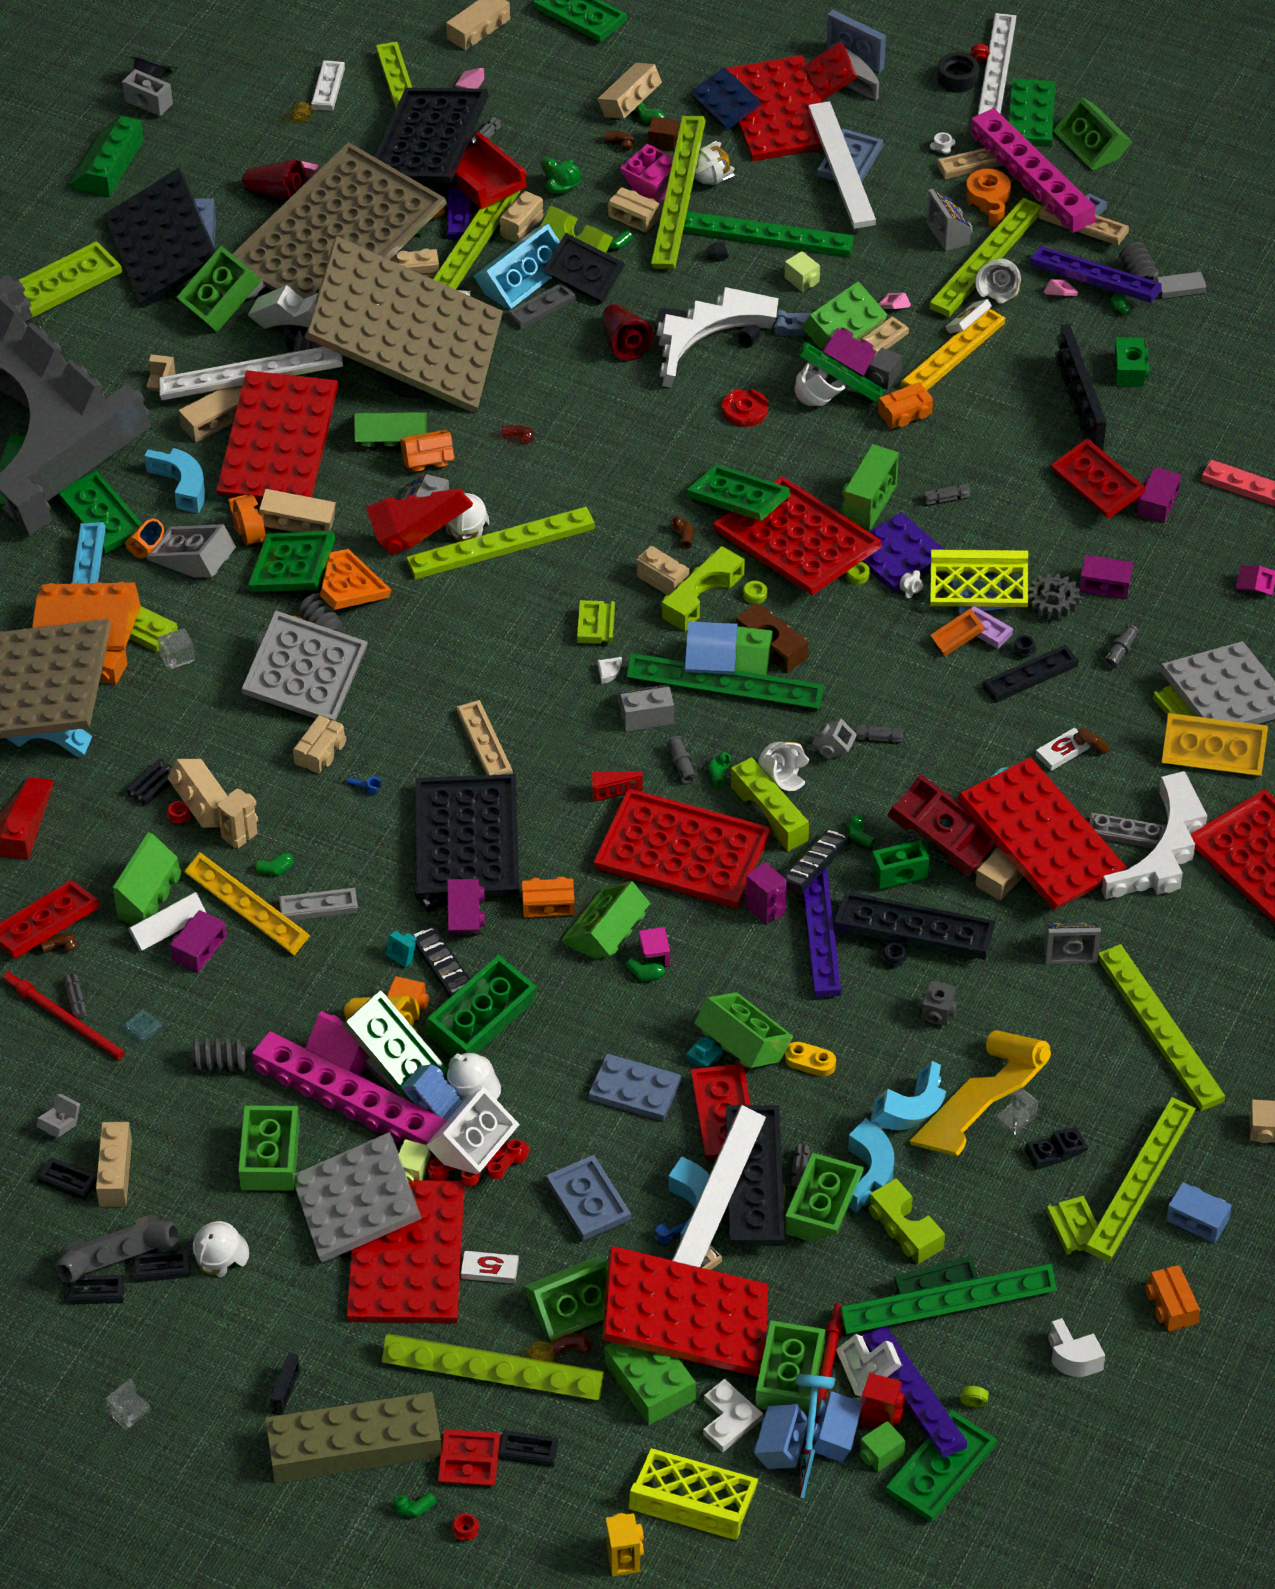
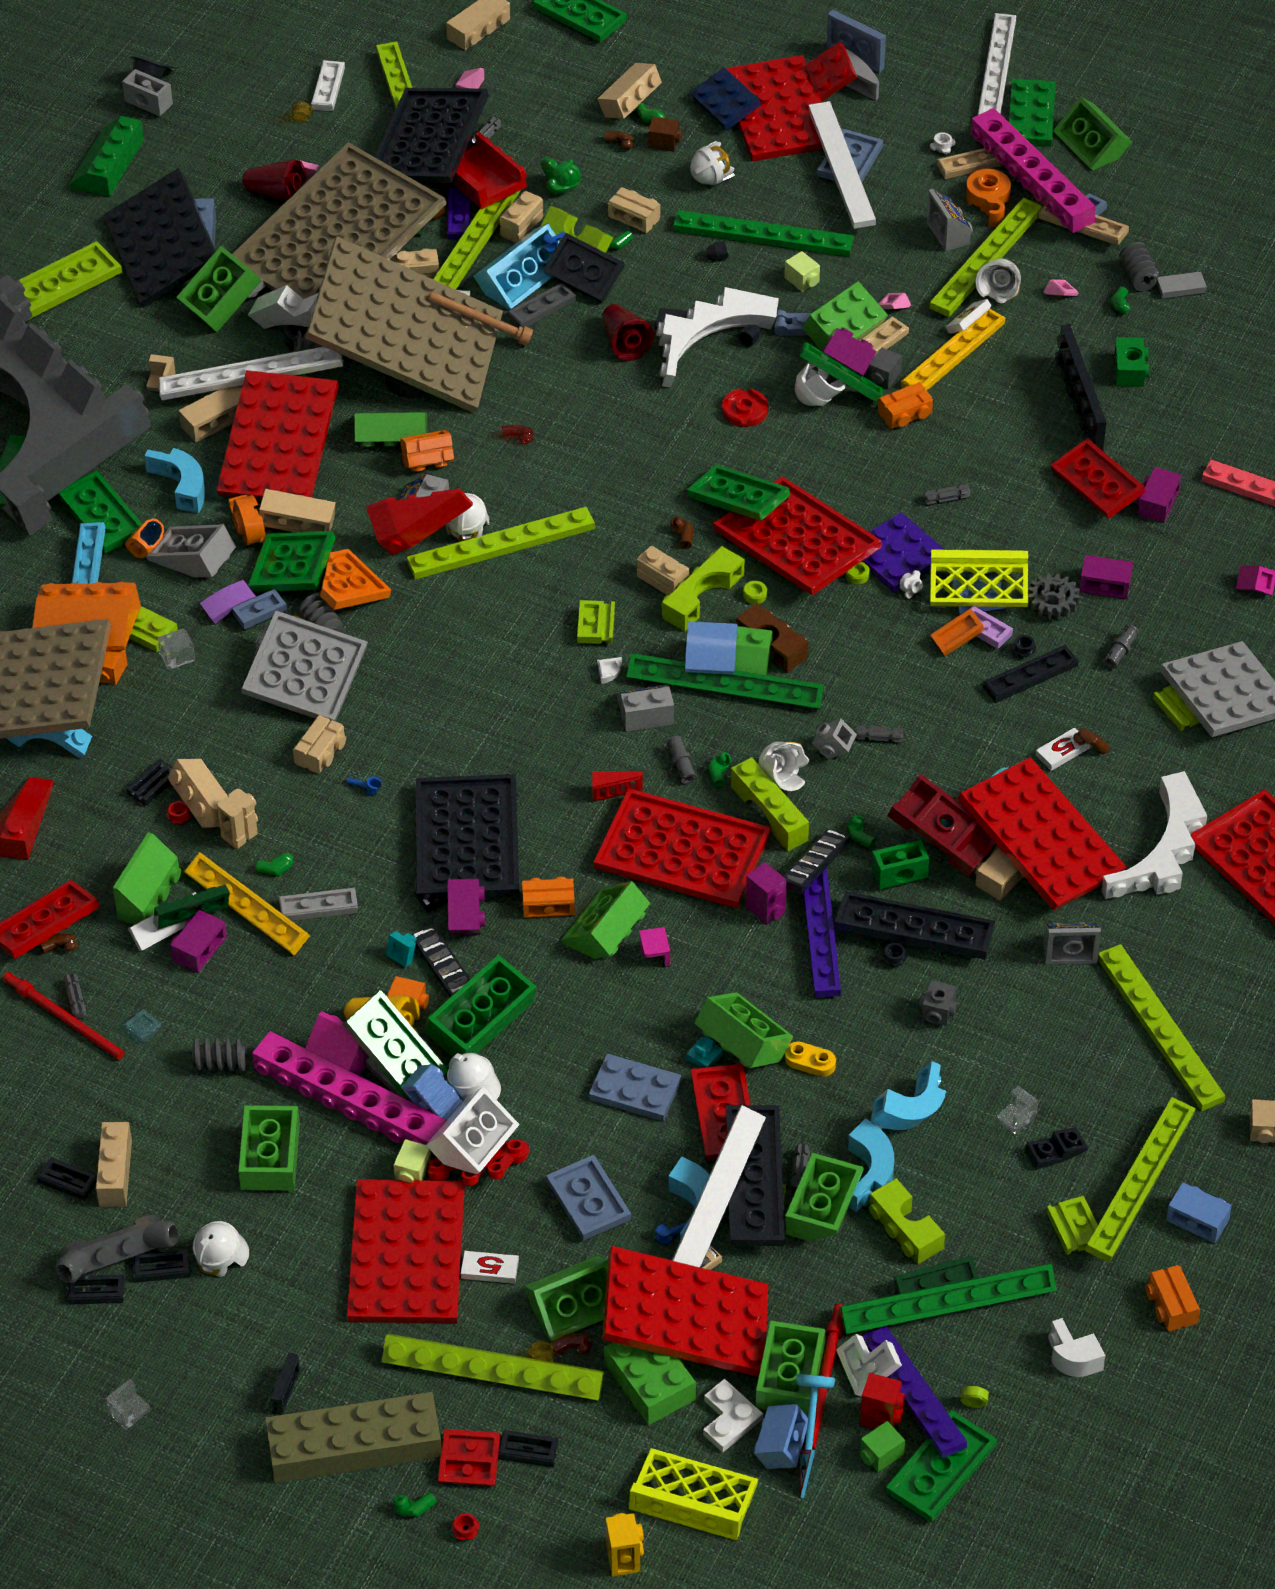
light grey bracket [36,1094,80,1138] -> none
light grey plate [294,1132,422,1263] -> none
tan tile [456,700,513,775] -> none
dark pink slope [620,144,674,203] -> none
green arm [626,958,665,982] -> none
lime plate [651,116,706,269] -> none
medium blue brick [812,1391,861,1462] -> none
bright green brick [841,444,899,532] -> none
yellow door [910,1030,1051,1156] -> none
black tyre [937,52,979,92] -> none
red plate [969,44,990,64] -> none
dark purple plate [1030,246,1162,303] -> none
light grey tile [1089,812,1166,849] -> none
yellow plate [1162,713,1268,776] -> none
none -> dark green plate [153,884,230,930]
none -> medium lavender slope [200,580,256,624]
none -> sand blue plate [232,589,287,630]
none -> medium nougat piece [428,292,533,346]
none -> blue hand [543,232,565,252]

